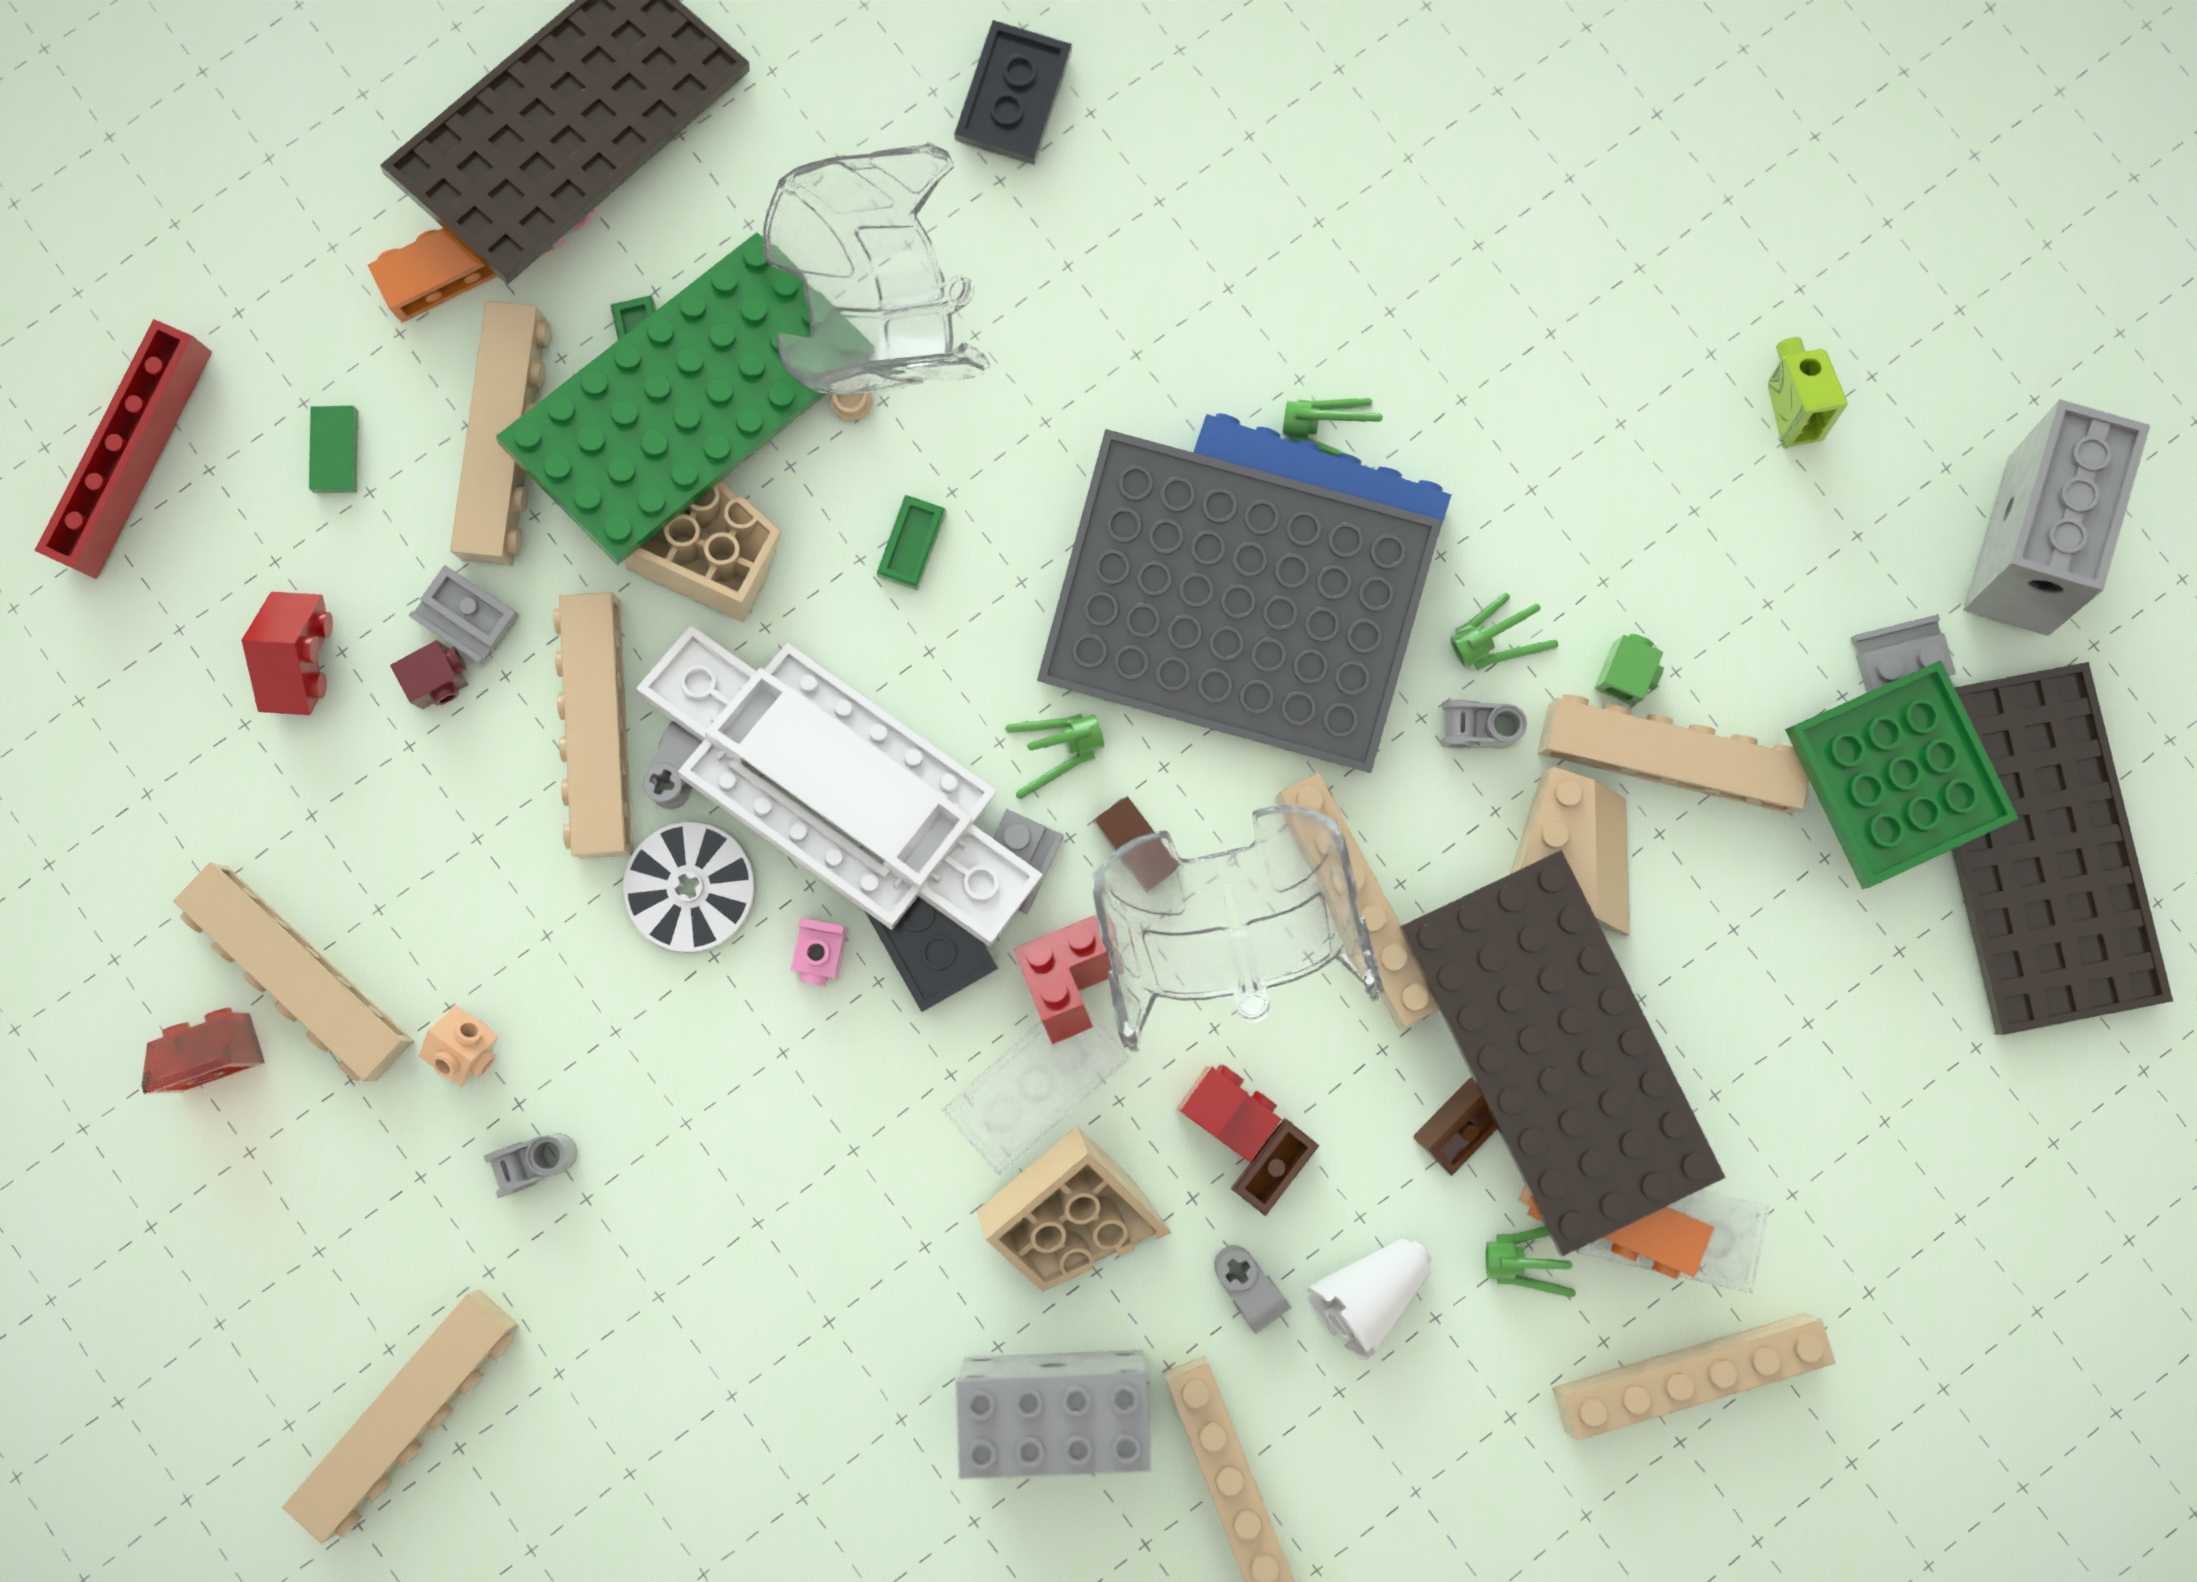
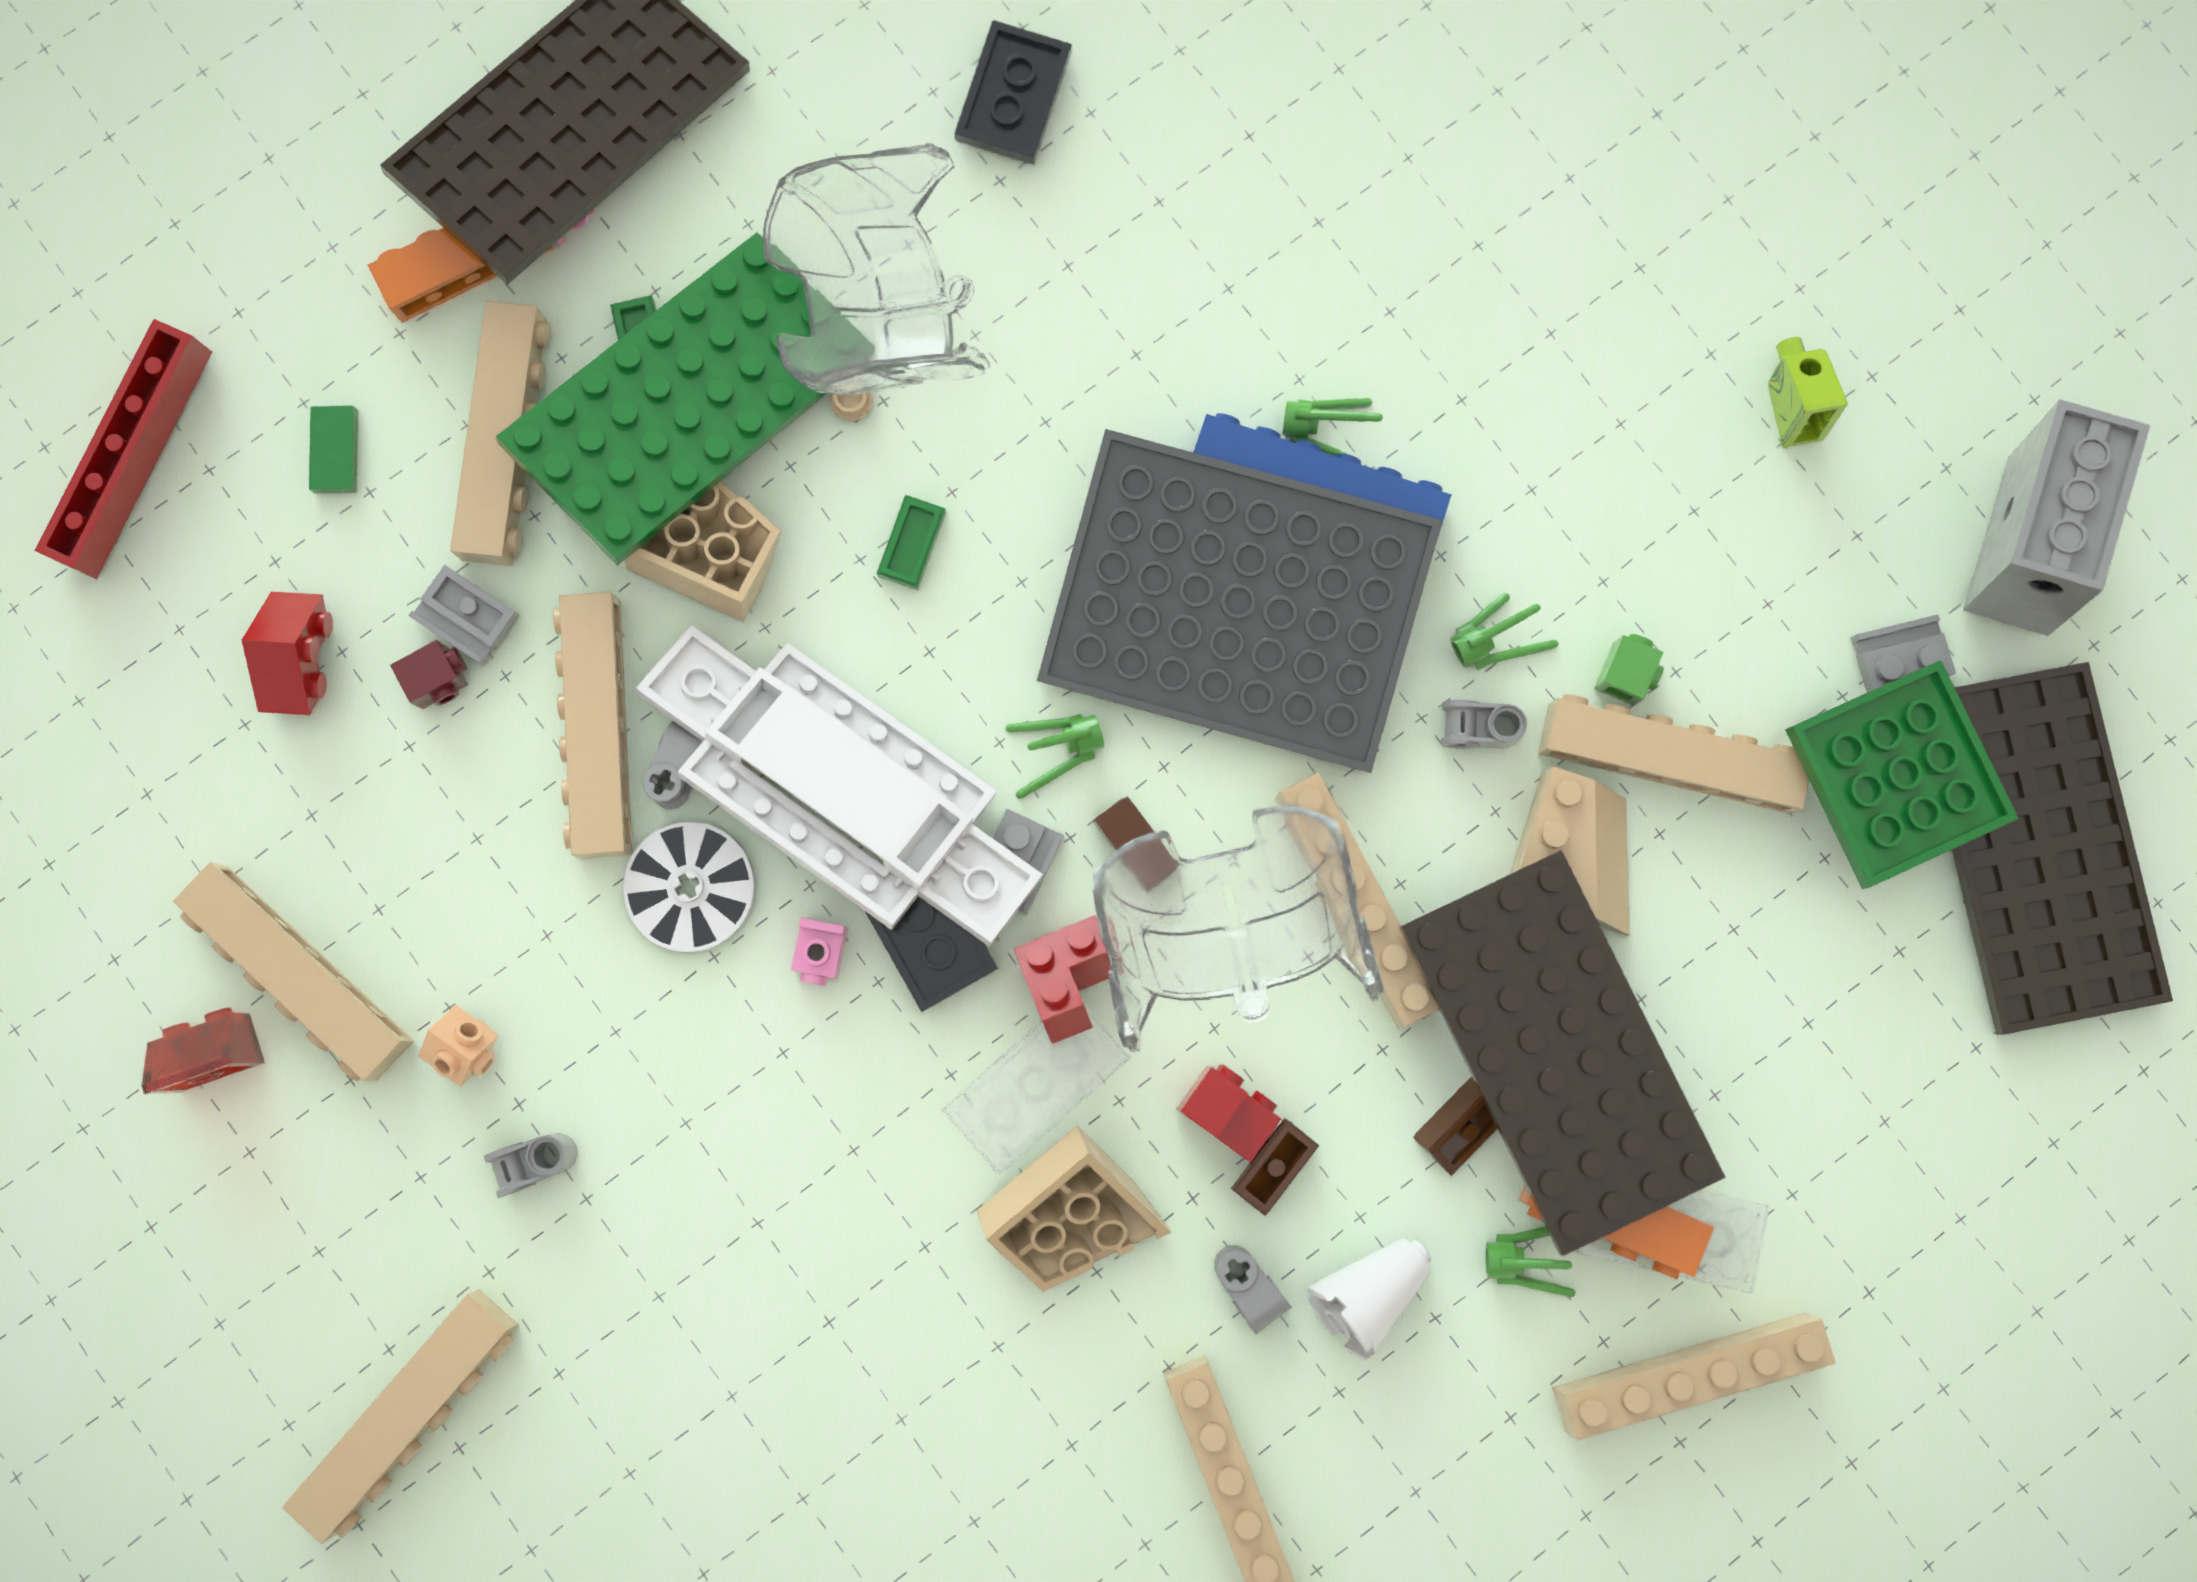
light grey gear [956,1350,1151,1479] -> none

